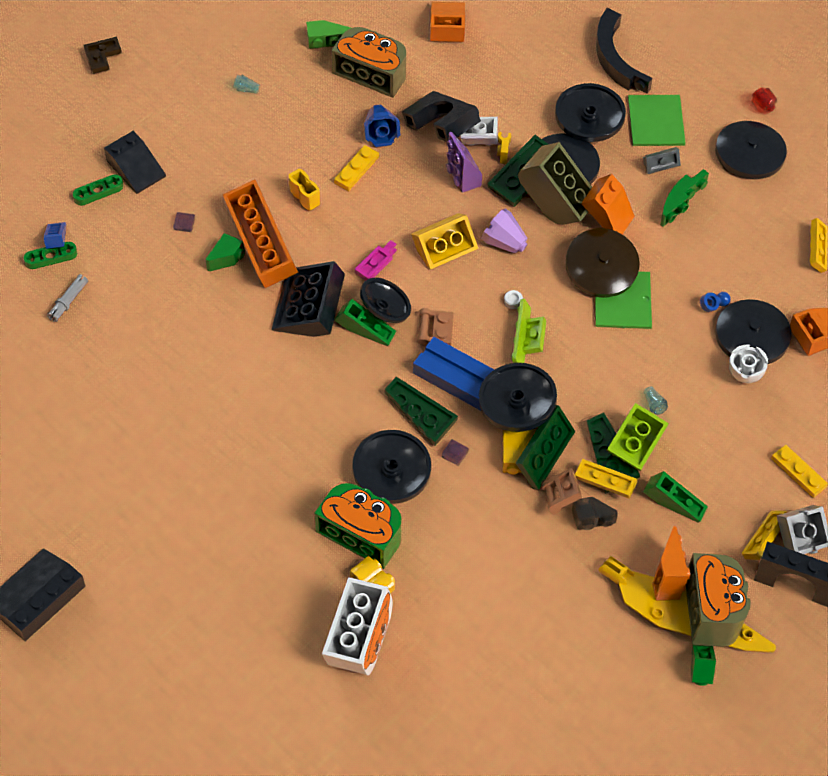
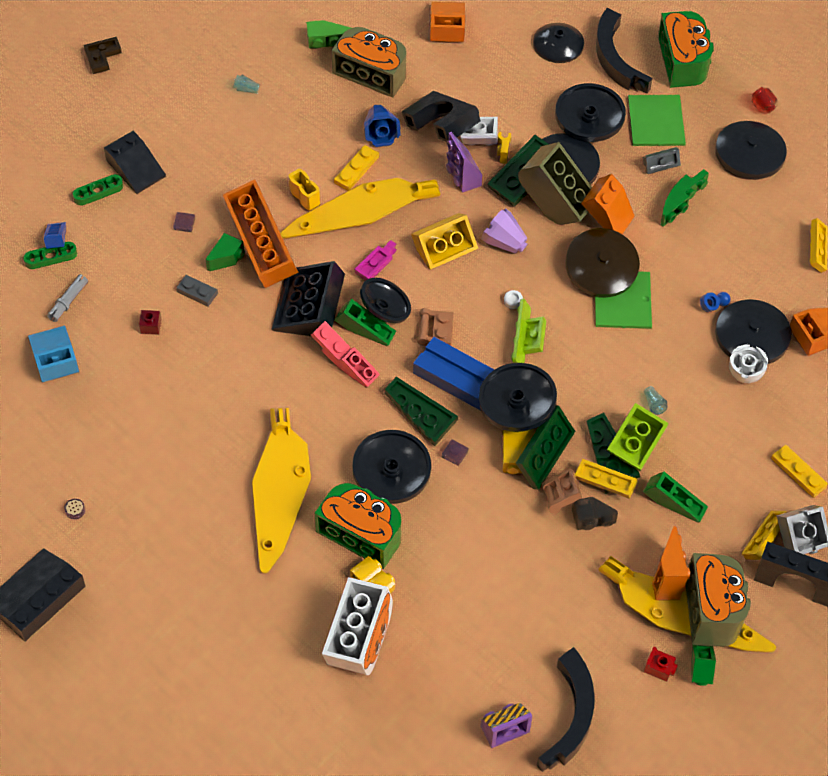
none -> dark azure slope [28,326,79,382]
none -> tile [64,499,85,519]
none -> dark red plate [139,310,162,335]
none -> dark grey plate [176,275,218,307]
none -> yellow wing [252,408,311,573]
none -> yellow wing [281,178,441,238]
none -> coral slope [311,321,380,388]
none -> medium lavender slope [481,703,532,748]
none -> black dish [533,22,584,63]
none -> black arch [537,647,595,772]
none -> red brick [644,646,678,682]
none -> brick [658,11,714,88]

